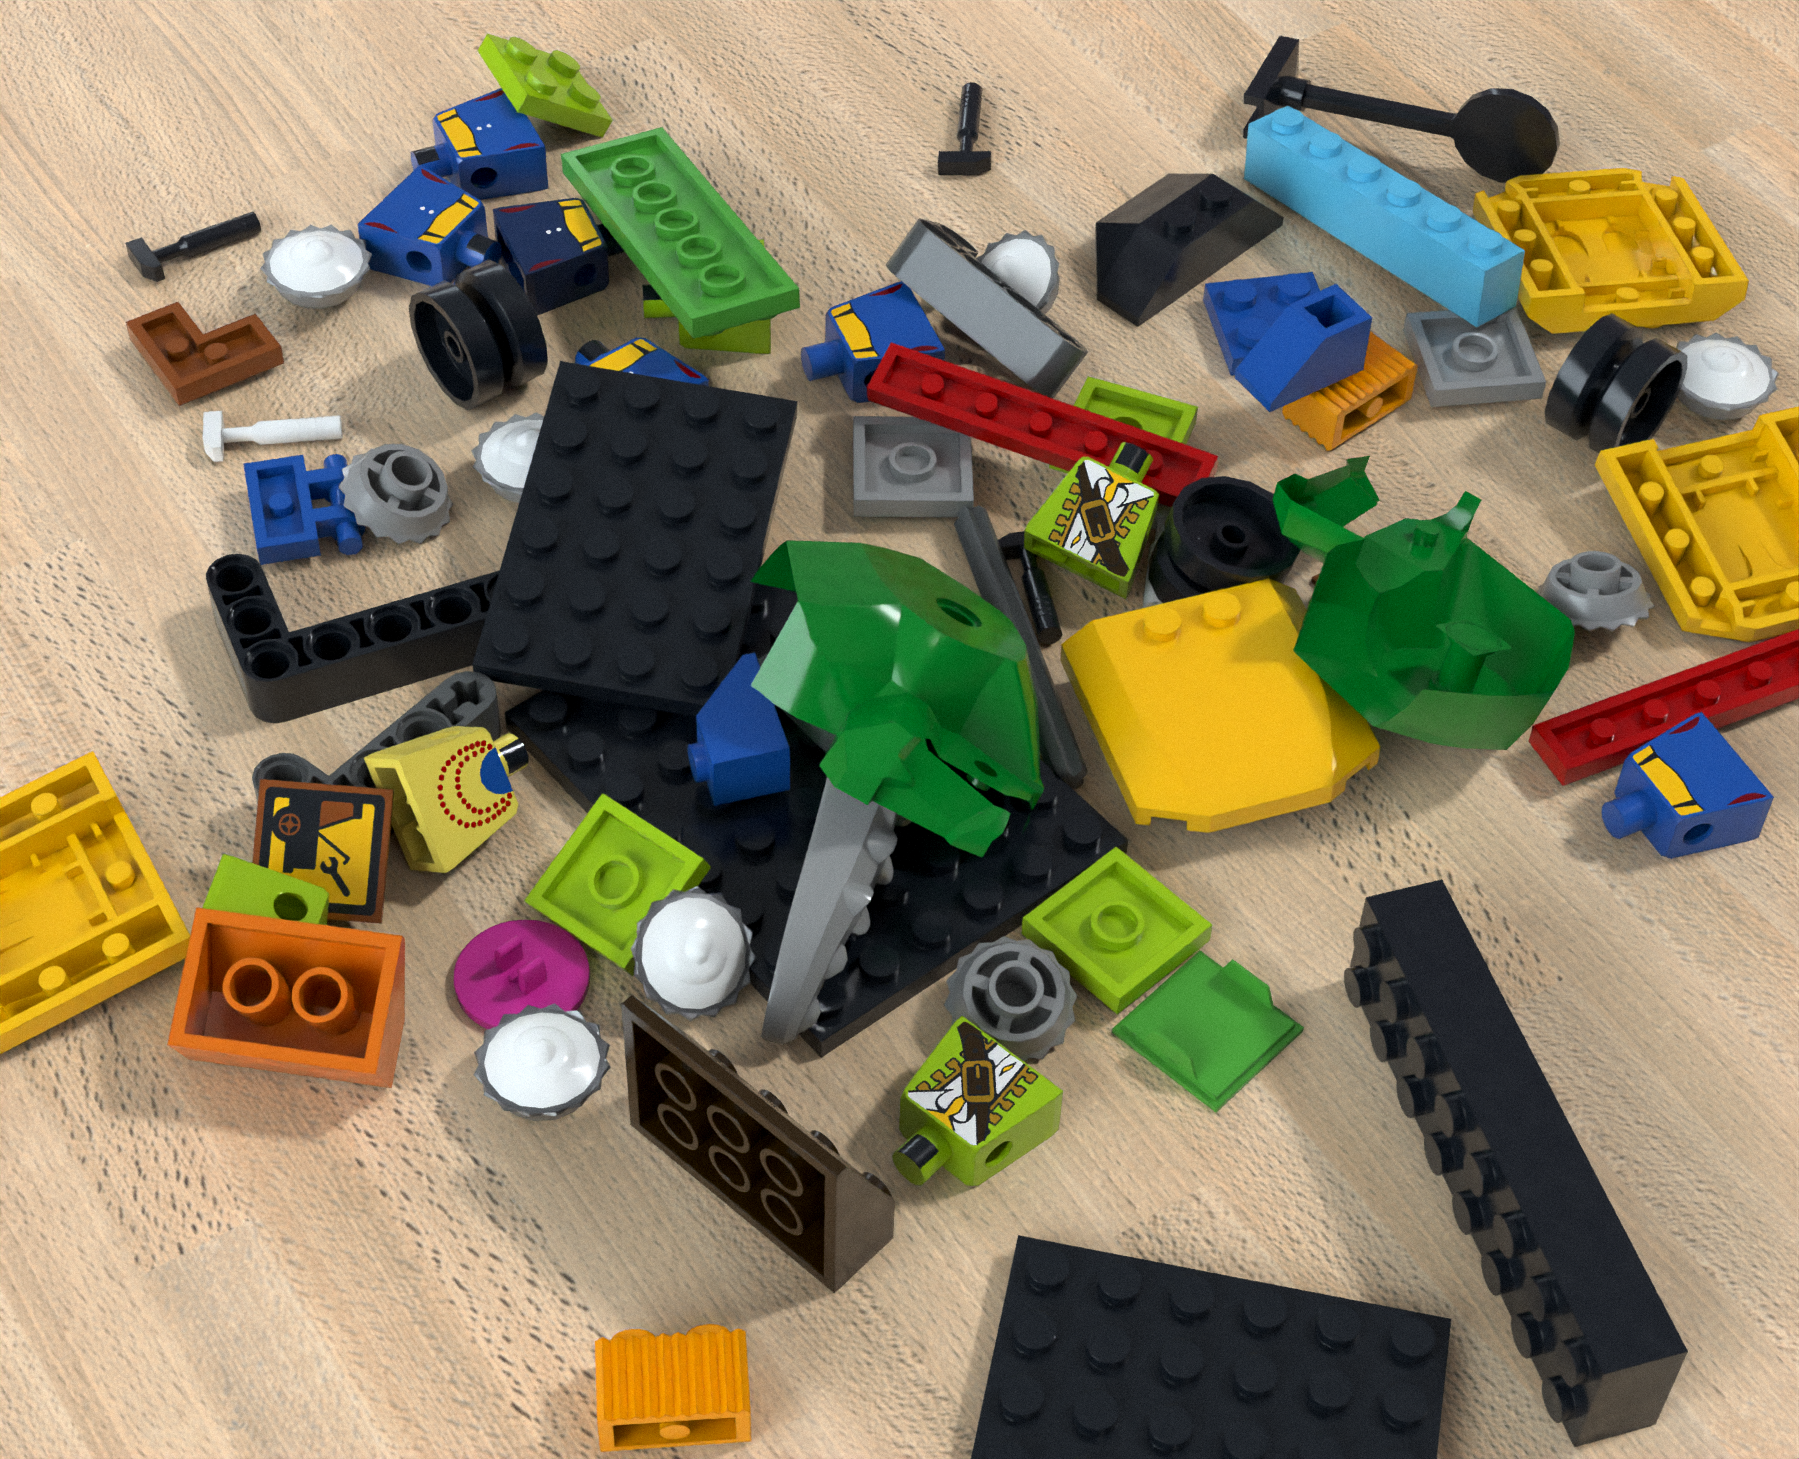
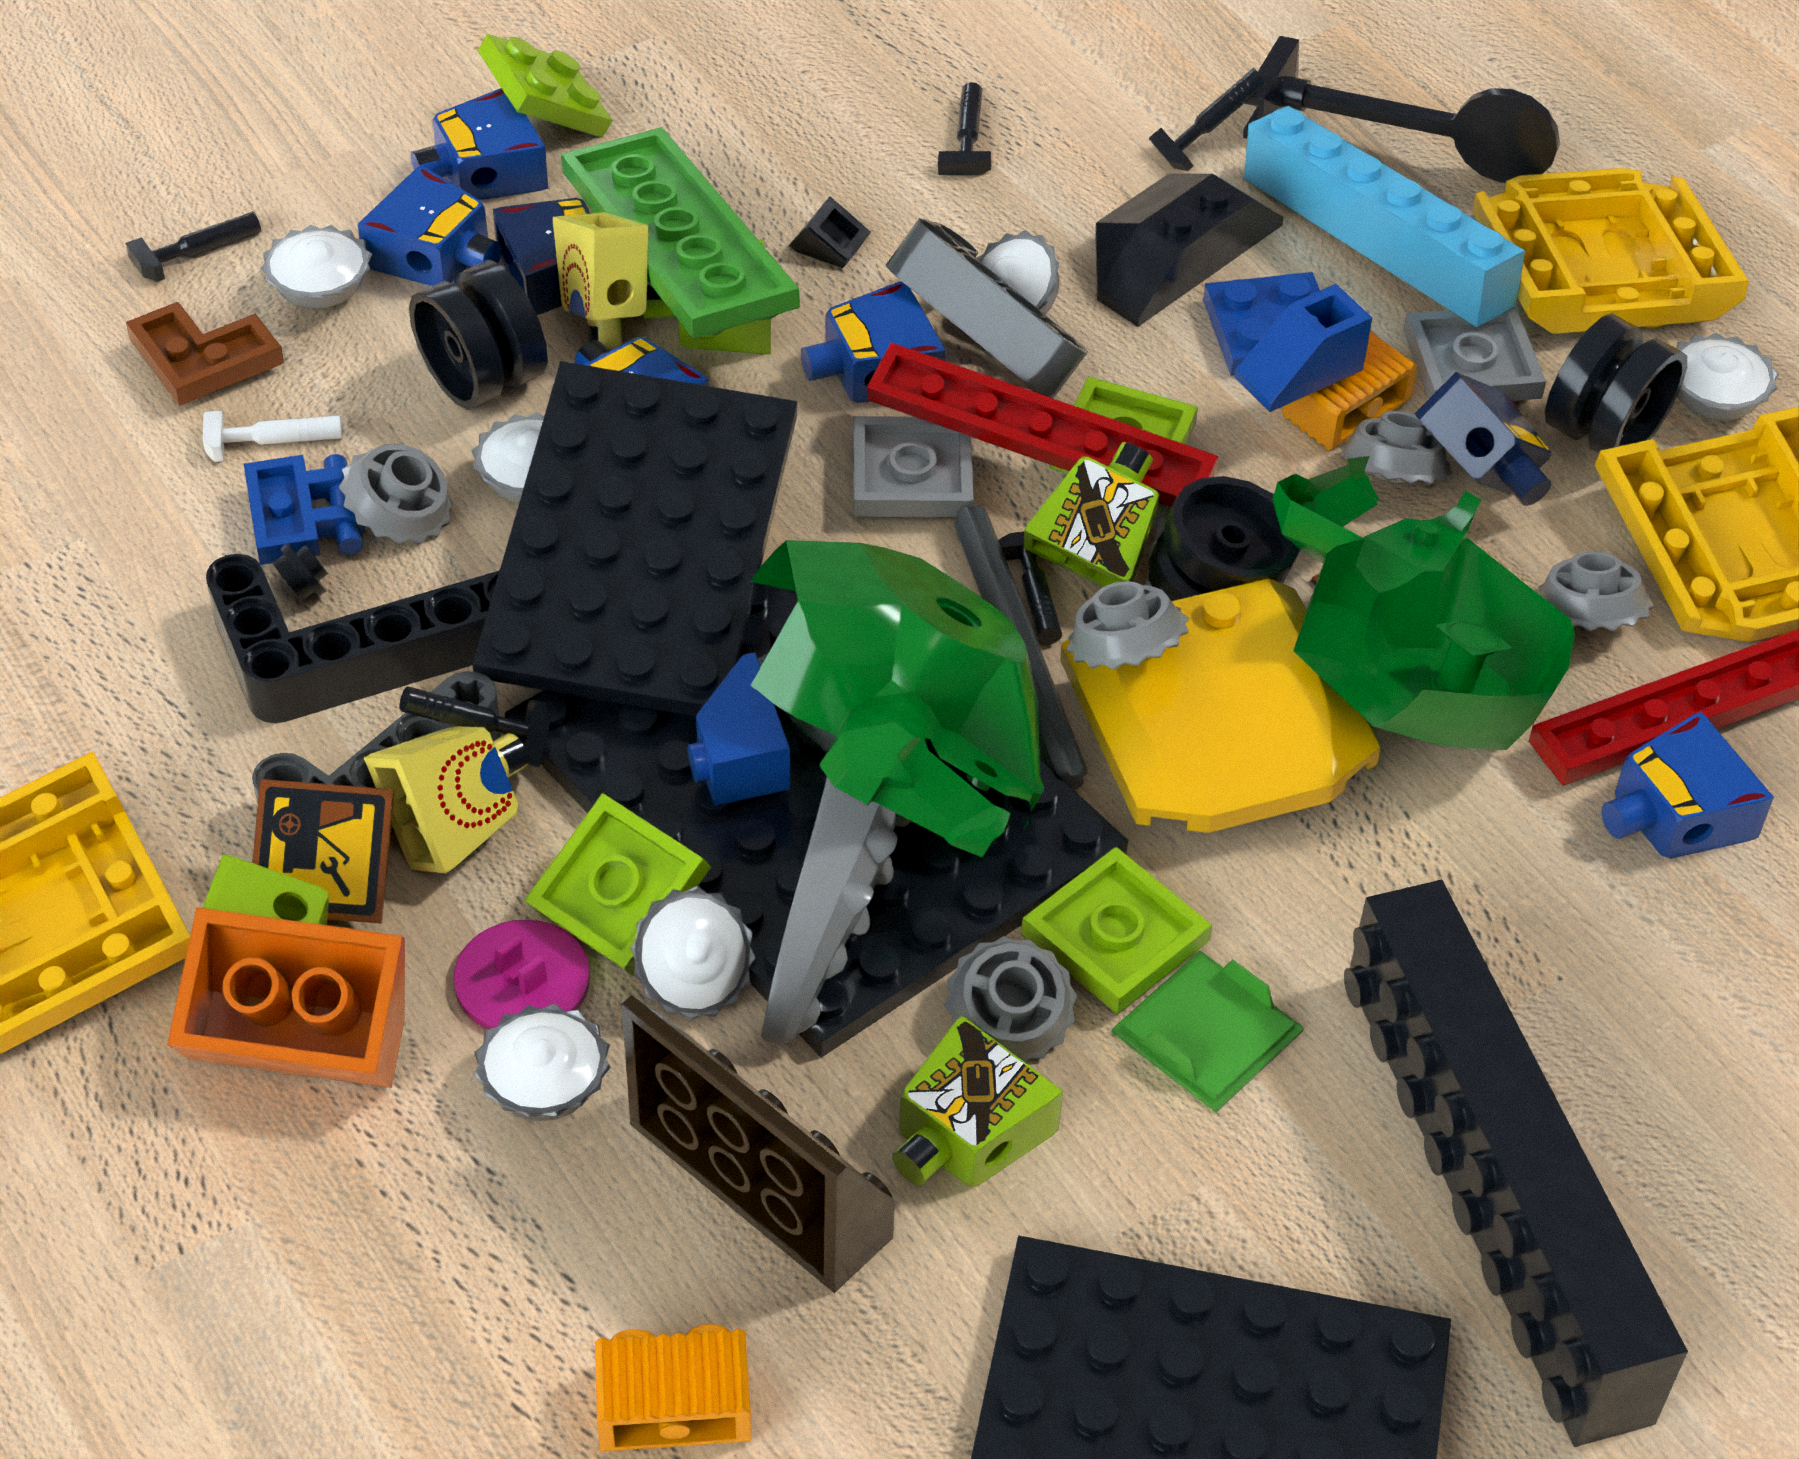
none -> black plate [272,543,329,601]
none -> black piece [399,686,550,767]
none -> light yellow torso [553,212,649,349]
none -> black slope [789,196,871,268]
none -> light grey piece [1066,581,1189,670]
none -> black piece [1149,67,1267,171]
none -> light grey piece [1339,411,1452,485]
none -> dark blue torso [1415,372,1552,506]

